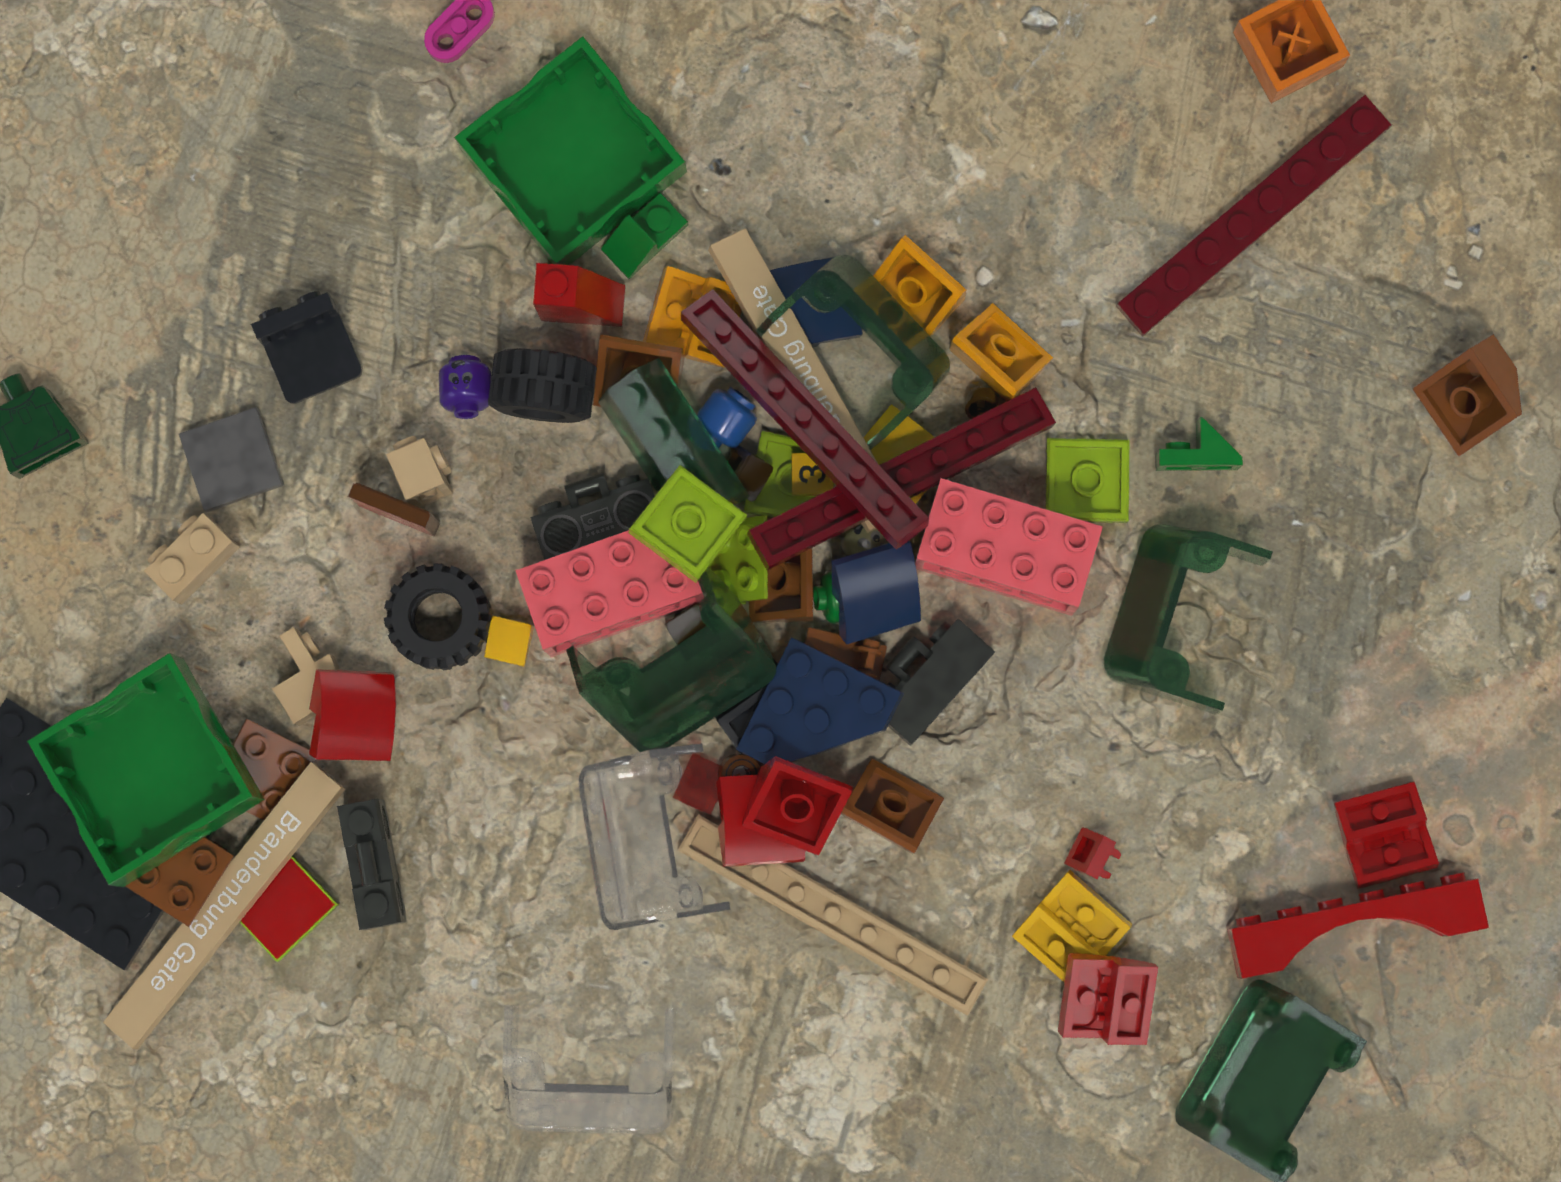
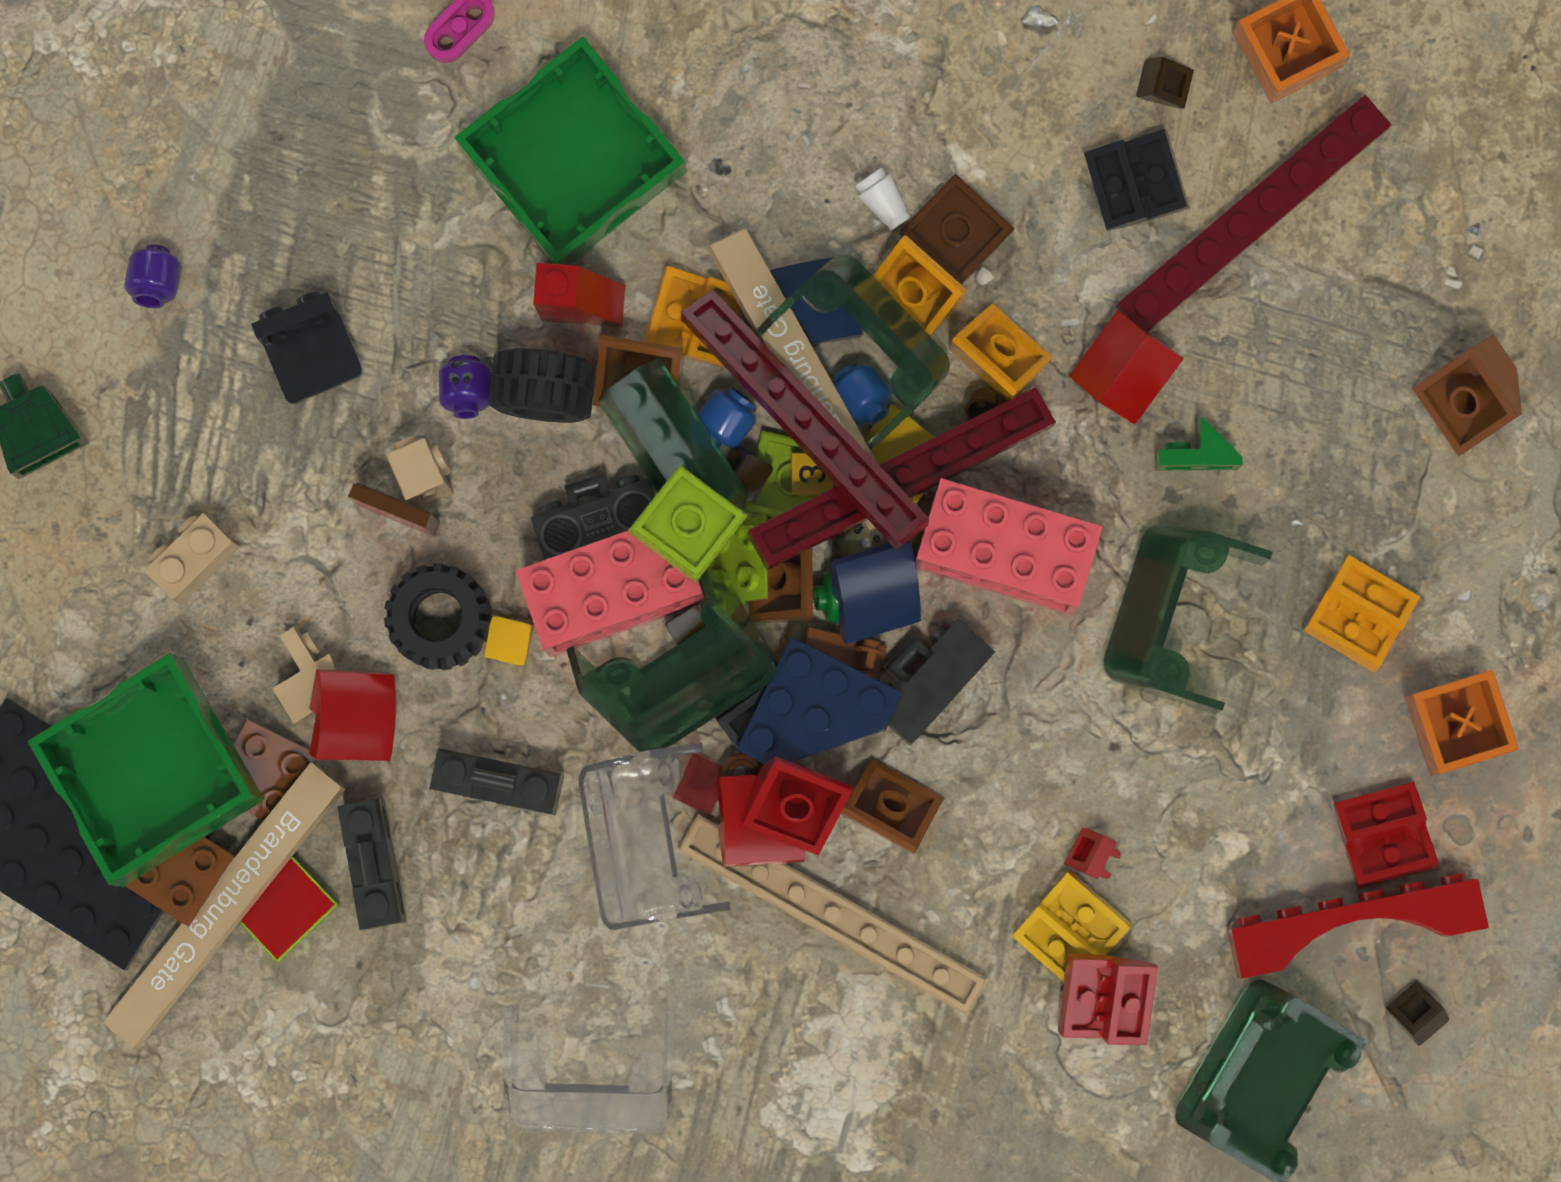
flat silver tile [179,407,284,512] -> none
green slope [601,193,689,279] -> none
lime tile [1045,438,1130,523] -> none
none -> dark purple head [124,244,182,309]
none -> pearl dark grey piece [429,748,564,816]
none -> blue head [832,364,892,425]
none -> white cone [855,167,911,231]
none -> reddish brown tile [899,173,1015,285]
none -> red slope [1069,310,1184,425]
none -> black slope [1084,129,1190,231]
none -> dark brown slope [1136,57,1194,109]
none -> light orange slope [1303,555,1420,673]
none -> dark brown slope [1386,981,1449,1046]
none -> orange brick [1405,669,1519,776]

